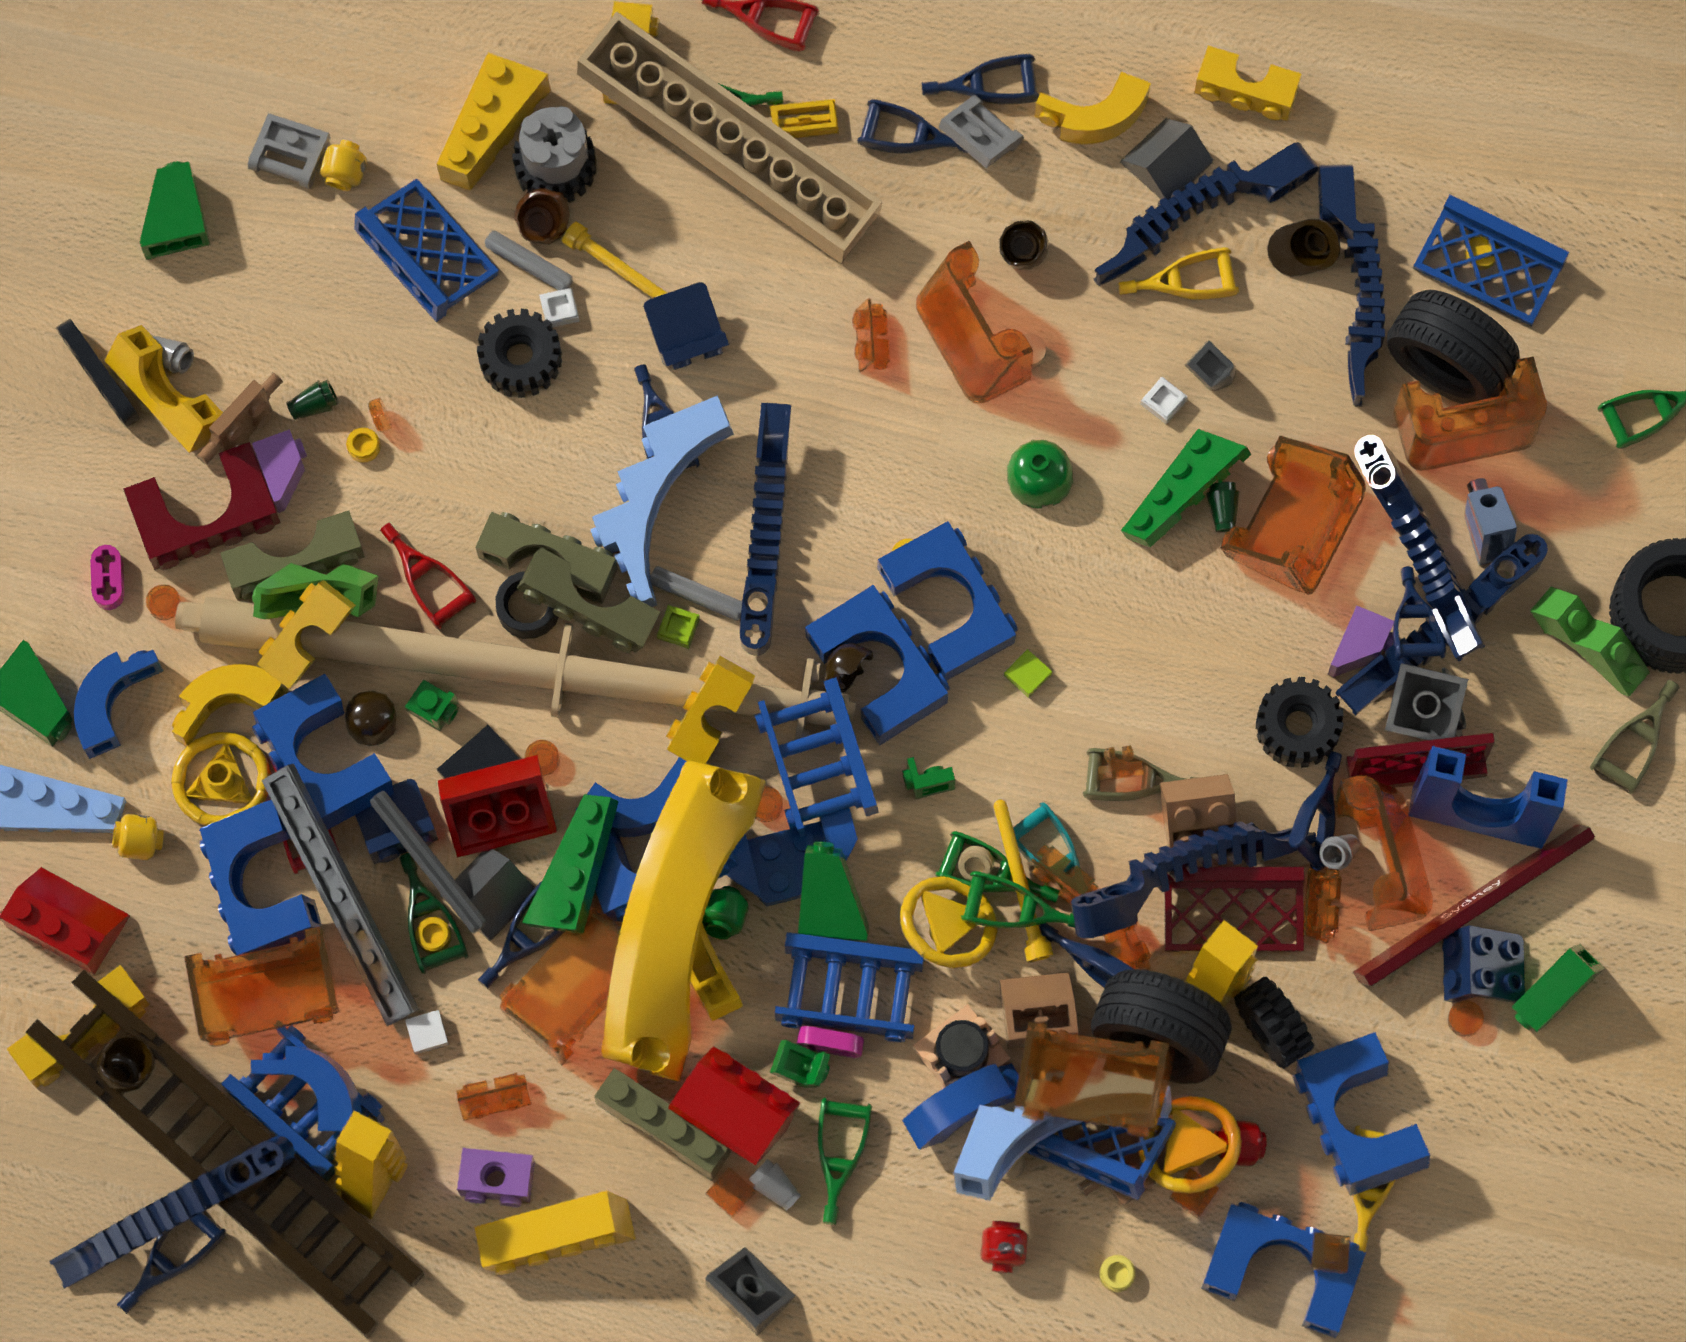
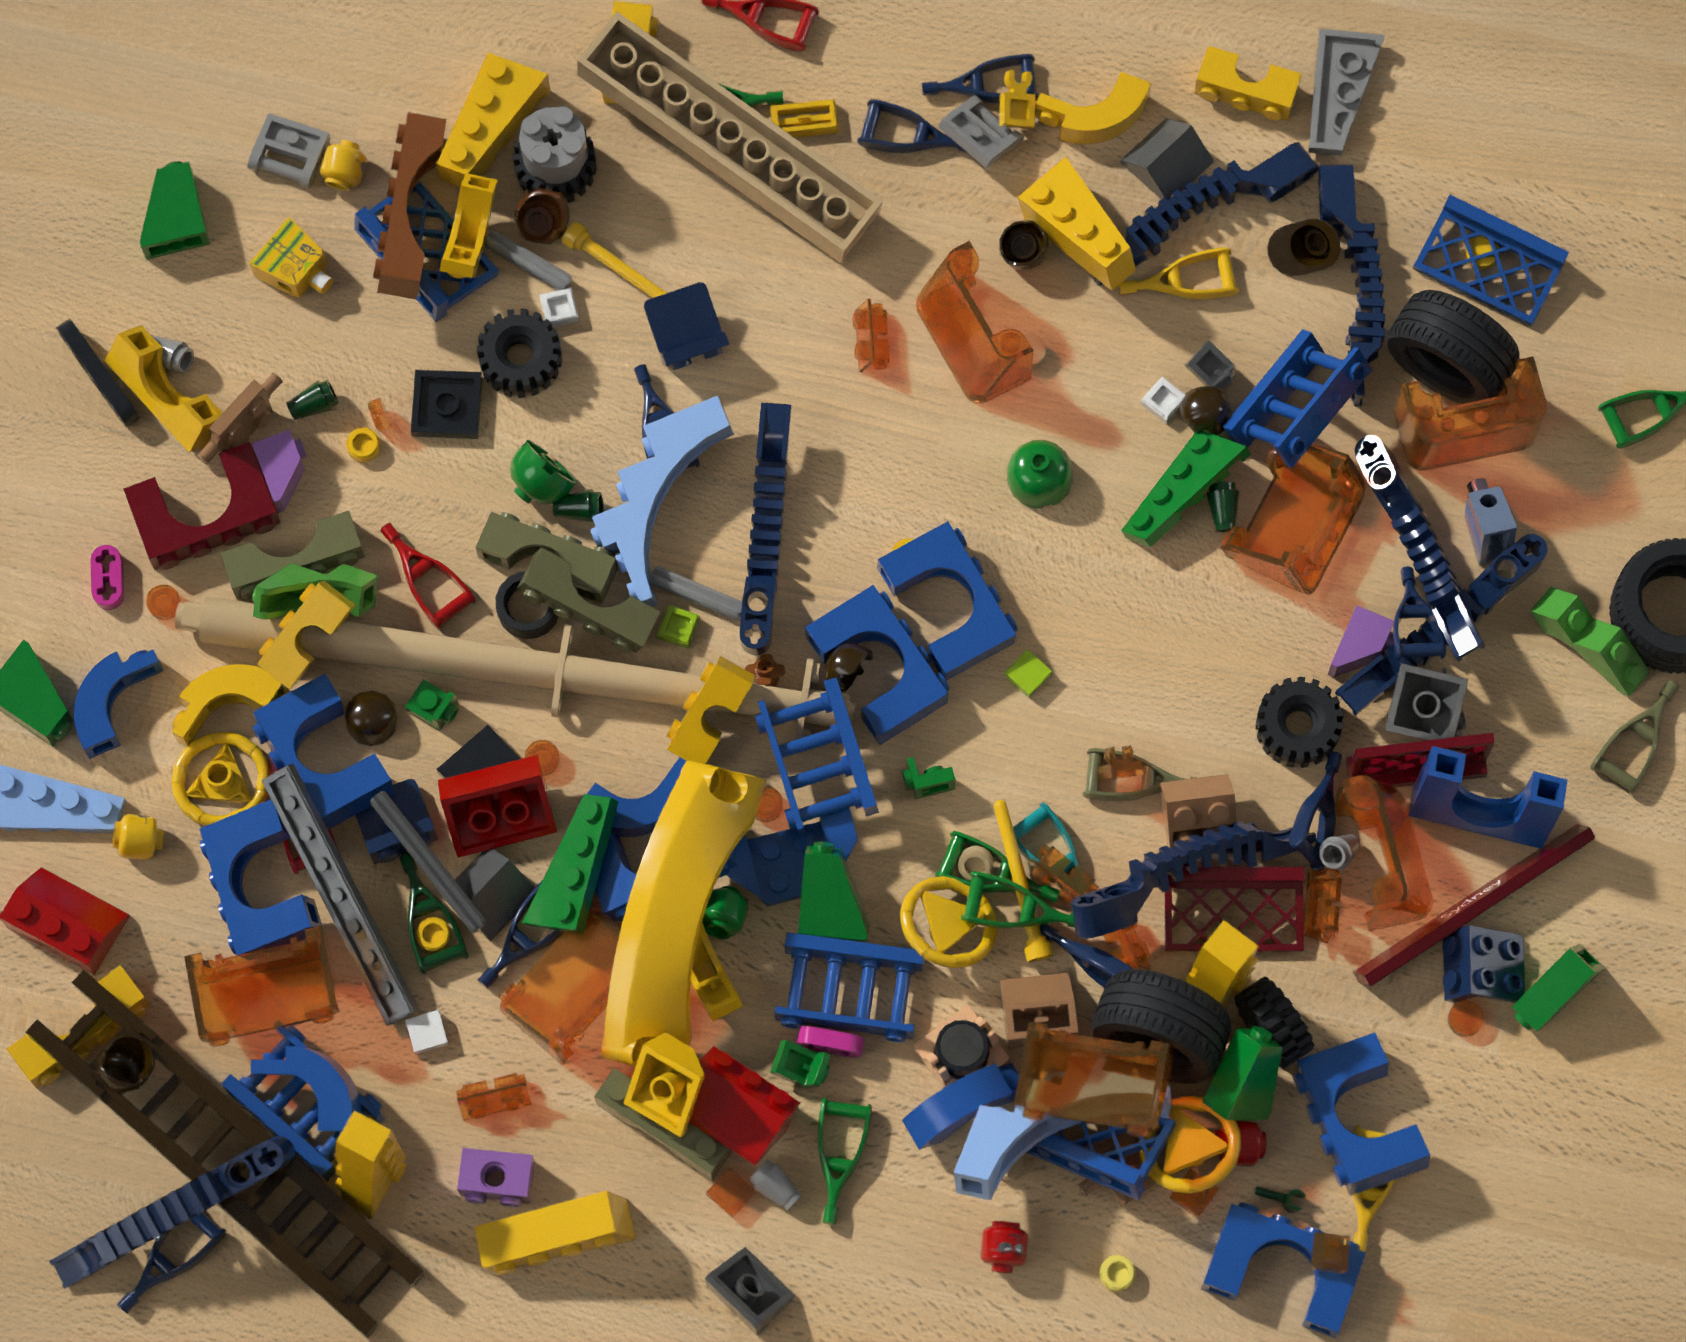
none -> yellow torso [249,217,334,298]
none -> dark orange arch [373,112,447,300]
none -> black tile [411,370,483,439]
none -> yellow arch [440,173,498,279]
none -> green cylinder [510,440,577,504]
none -> dark green cone [553,489,604,522]
none -> yellow slope [623,1032,705,1137]
none -> dark orange plate [745,654,786,687]
none -> yellow plate [999,70,1035,129]
none -> yellow wedge [1018,156,1136,291]
none -> dark brown hair [1179,386,1232,435]
none -> green slope [1202,1026,1283,1120]
none -> blue fence [1223,329,1372,469]
none -> dark green hand [1254,1186,1306,1213]
none -> light grey wing [1308,29,1385,156]

